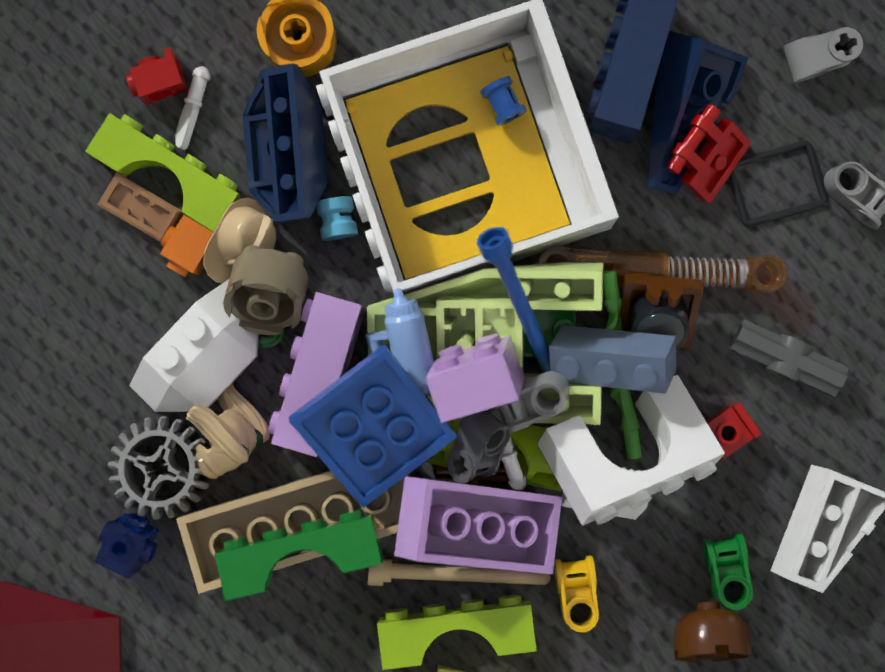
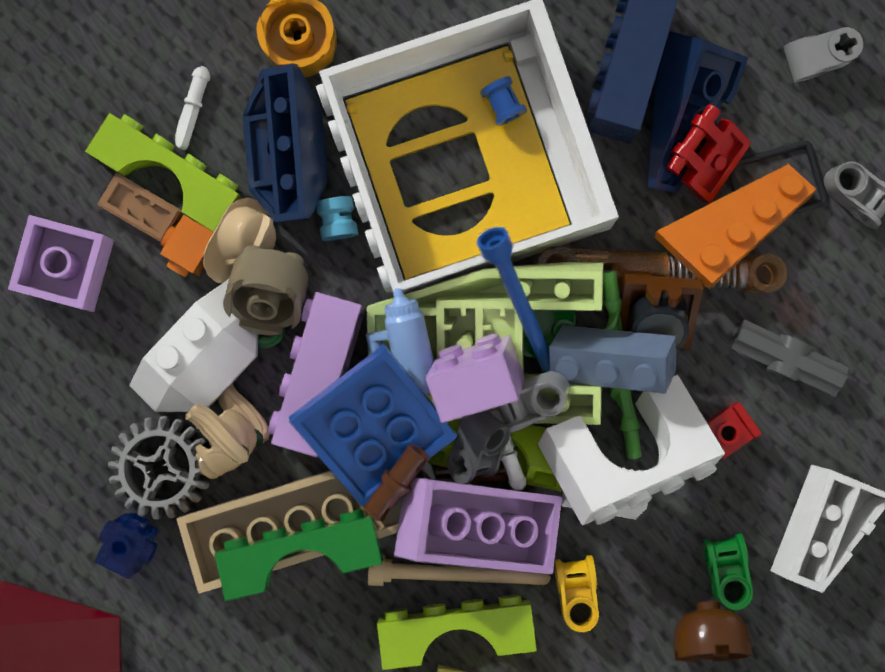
red brick [125,47,189,105] -> none
none -> lavender brick [8,215,114,312]
none -> reddish brown pin [363,443,430,522]
none -> orange wing [654,164,816,289]

